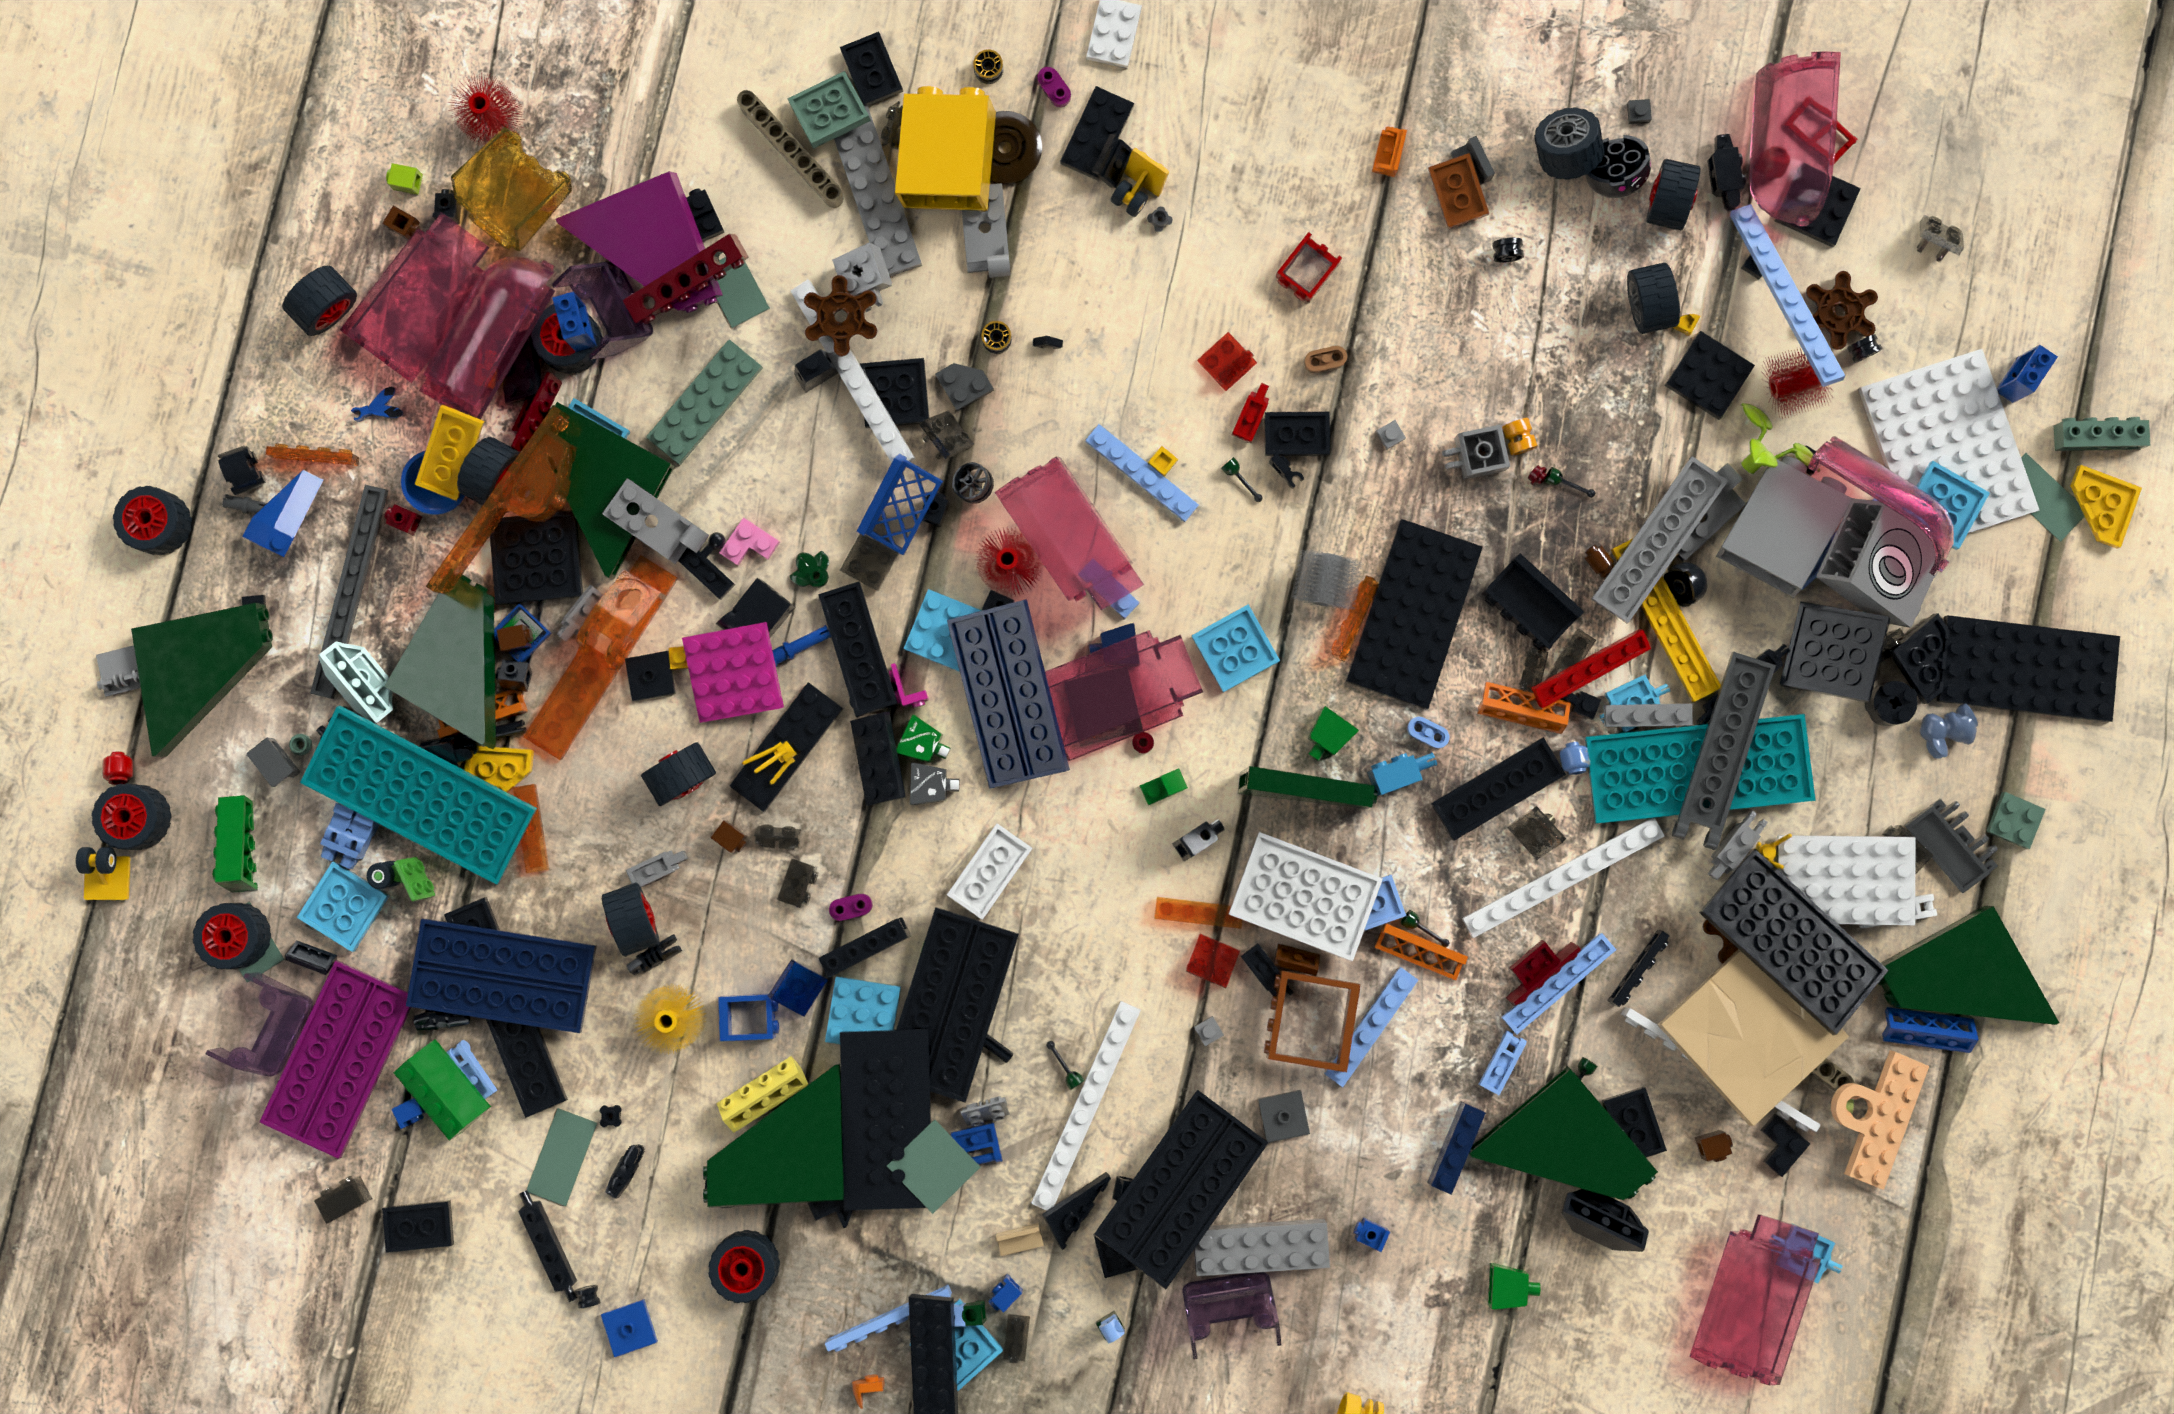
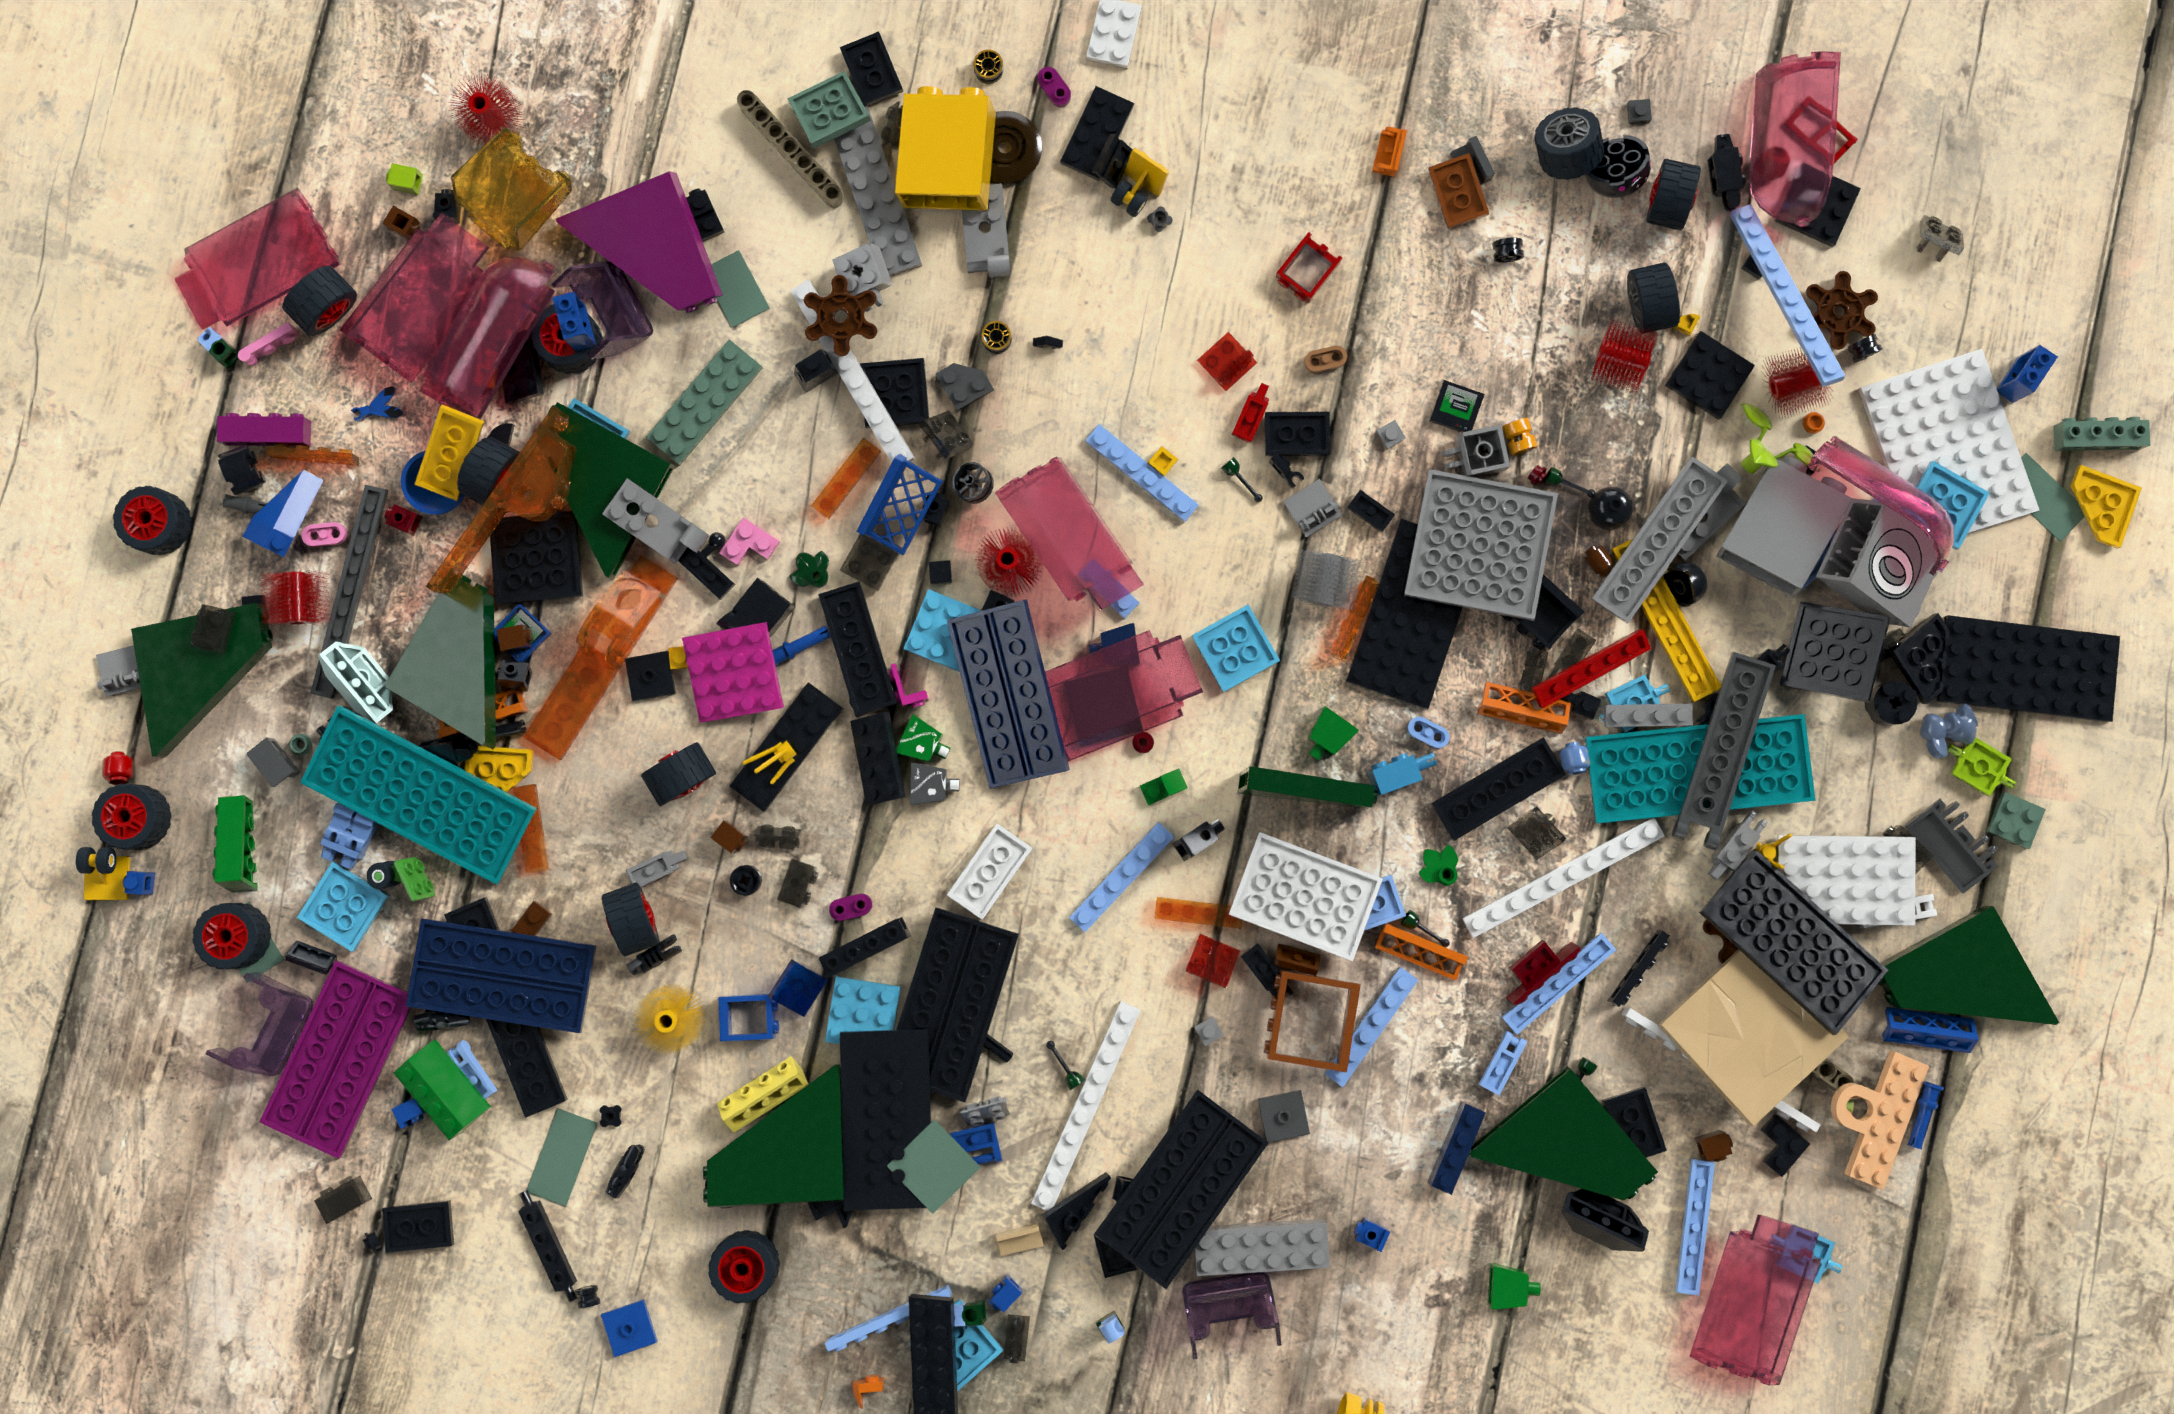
dark red bracket [511,372,562,457] -> none
light grey hinge [557,585,608,642] -> none
dark red brick [622,233,749,325] -> none
none -> blue brick [123,871,155,895]
none -> clear pink panel [175,187,340,330]
none -> clear smoke bracket [191,604,236,654]
none -> dark green leg [197,326,239,369]
none -> magenta brick [217,413,311,446]
none -> bright pink plate [238,322,300,366]
none -> red piece [260,570,331,626]
none -> bright pink plate [301,522,347,547]
none -> black plate [363,1231,382,1253]
none -> black tile [488,423,515,446]
none -> reddish brown plate [510,901,552,936]
none -> black wheel [730,865,762,896]
none -> clear orange plate [811,438,881,519]
none -> black tile [929,560,952,584]
none -> light blue plate [1069,822,1174,932]
none -> light grey hinge [1283,479,1342,537]
none -> black plate [1347,489,1395,533]
none -> light grey plate [1404,469,1558,621]
none -> green plate [1419,845,1458,886]
none -> tile [1429,380,1485,433]
none -> black cylinder [1588,487,1633,530]
none -> red piece [1591,320,1658,395]
none -> light blue plate [1675,1158,1715,1296]
none -> orange plate [1802,412,1825,434]
none -> blue pin [1907,1081,1944,1150]
none -> lime plate [1948,737,2016,796]

